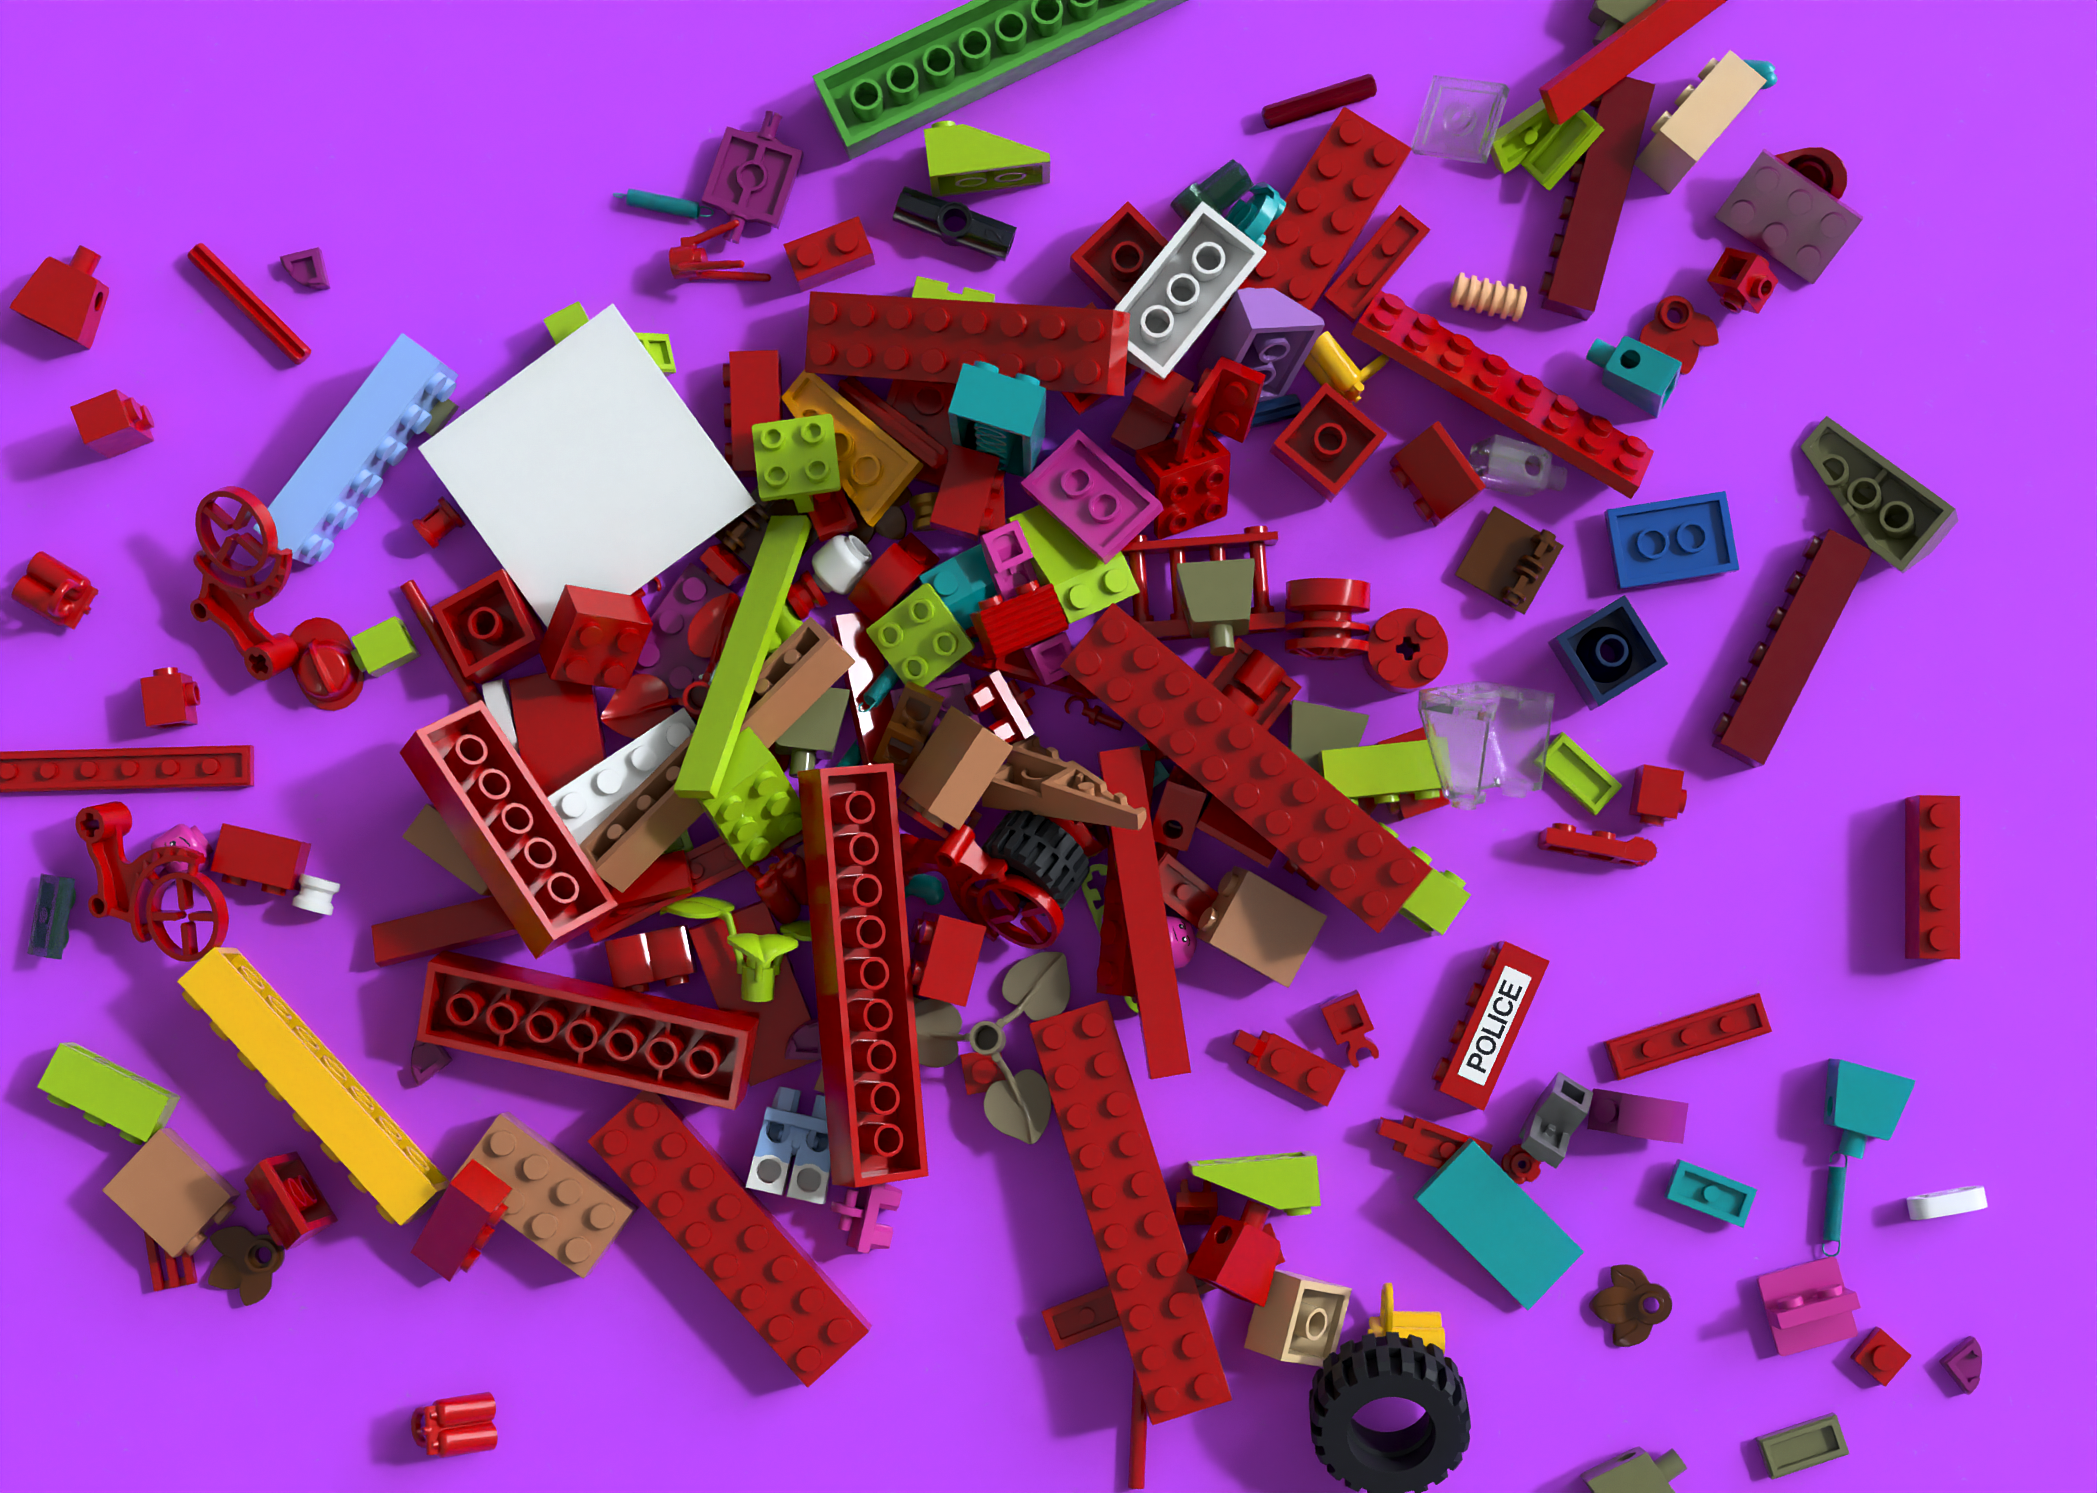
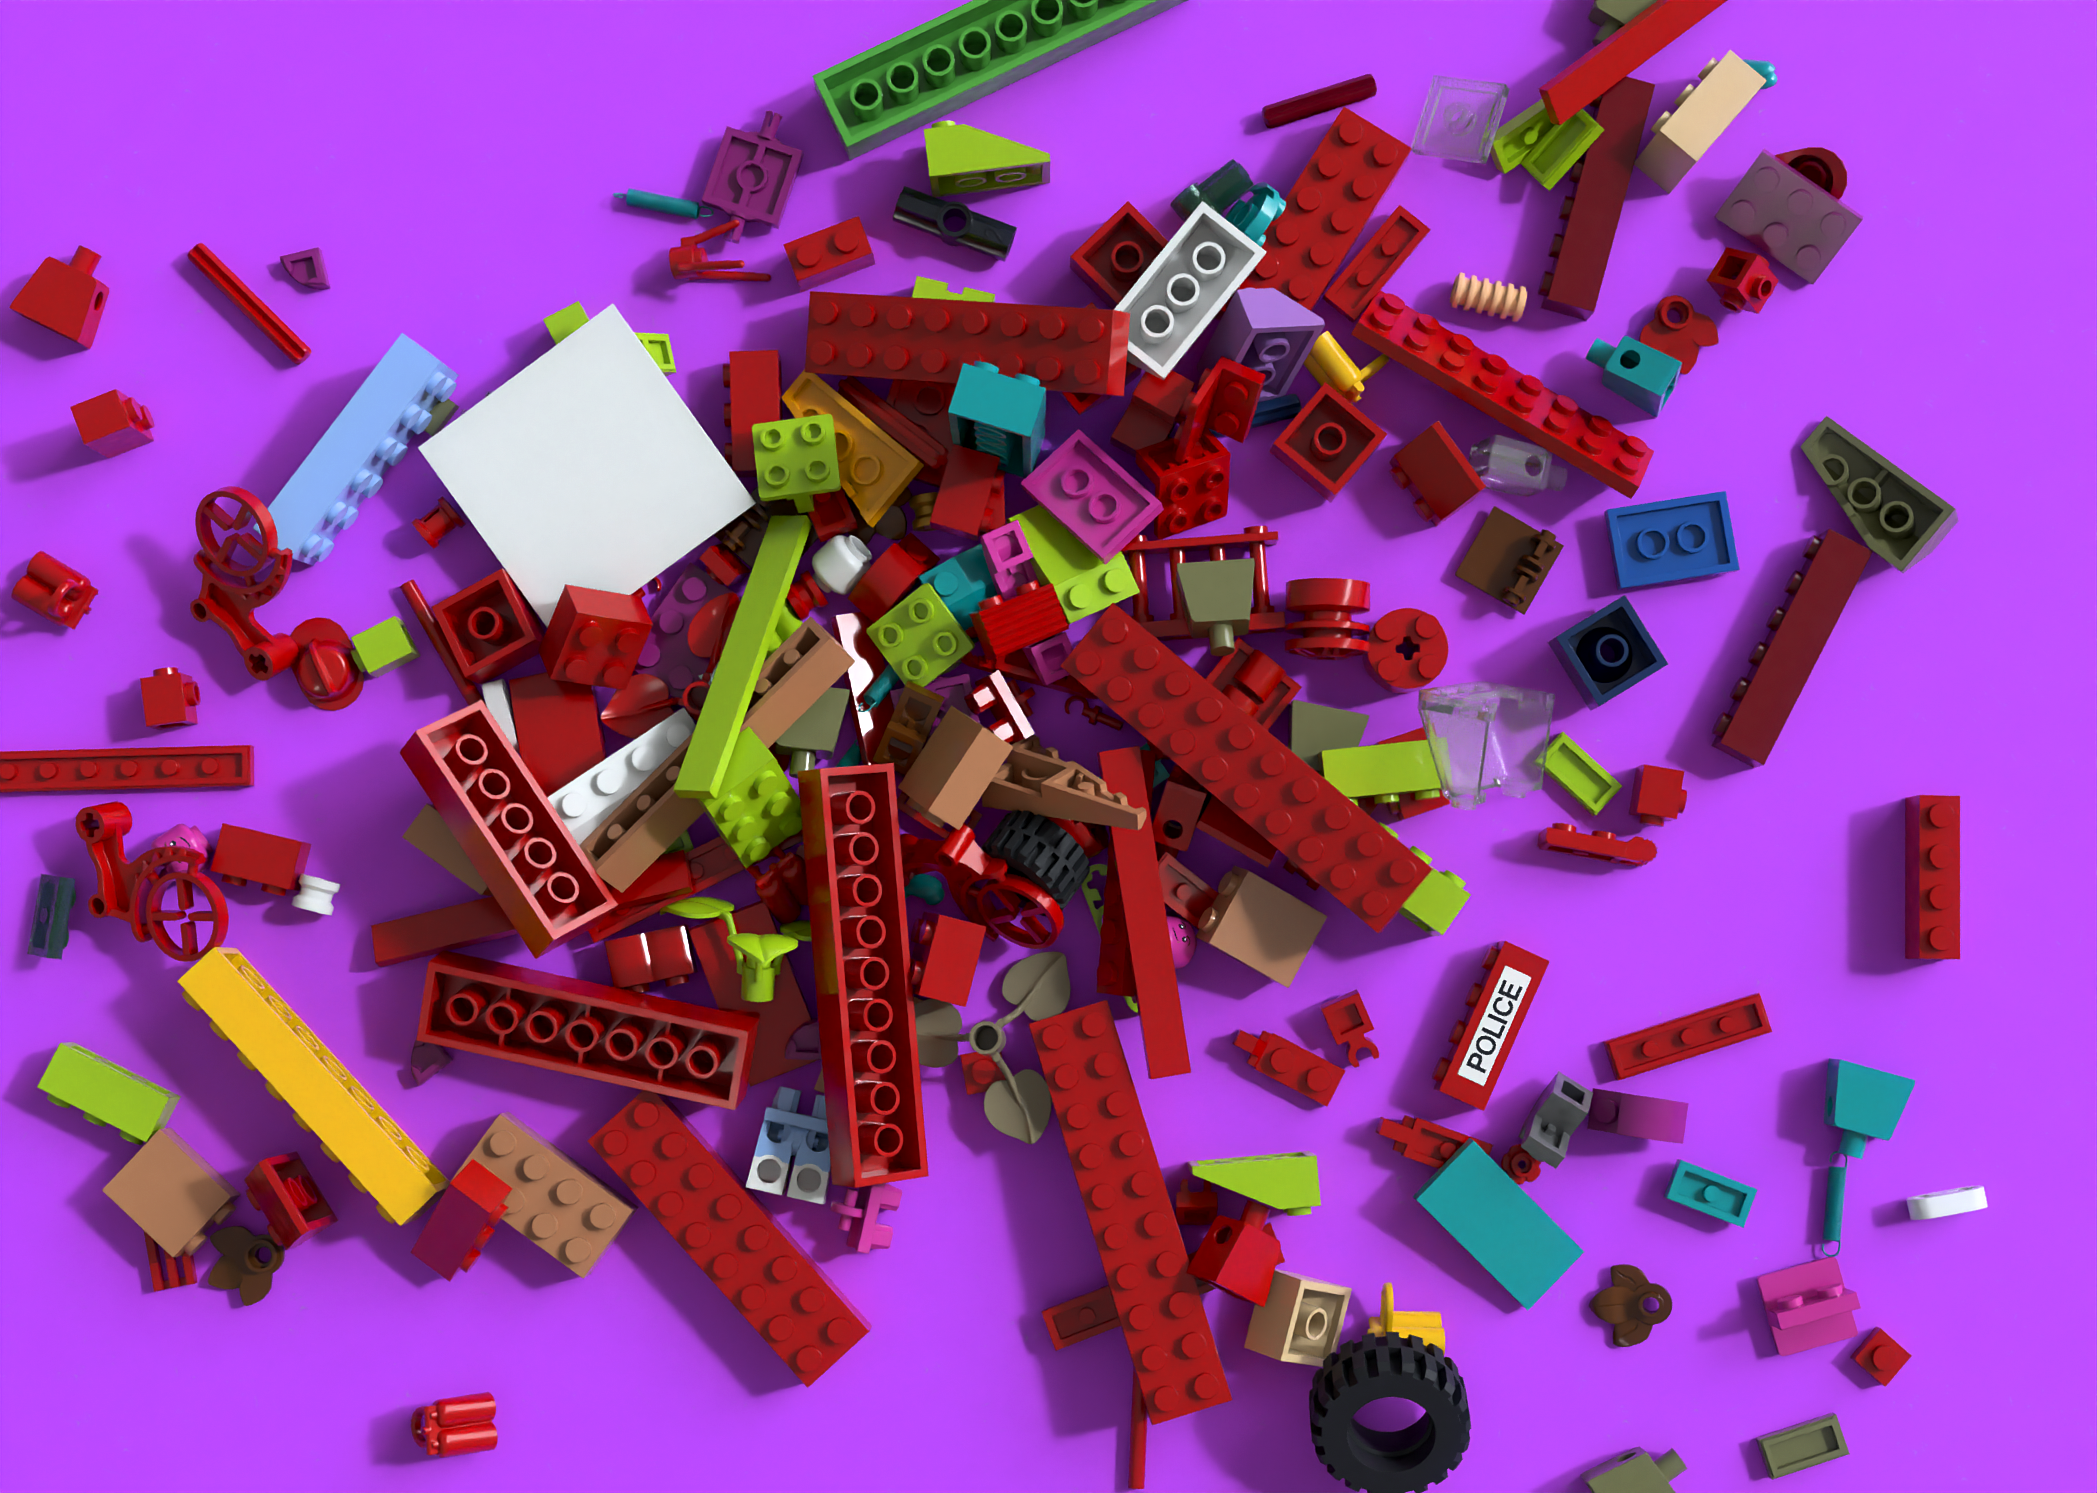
magenta tile [1939,1336,1982,1395] -> none

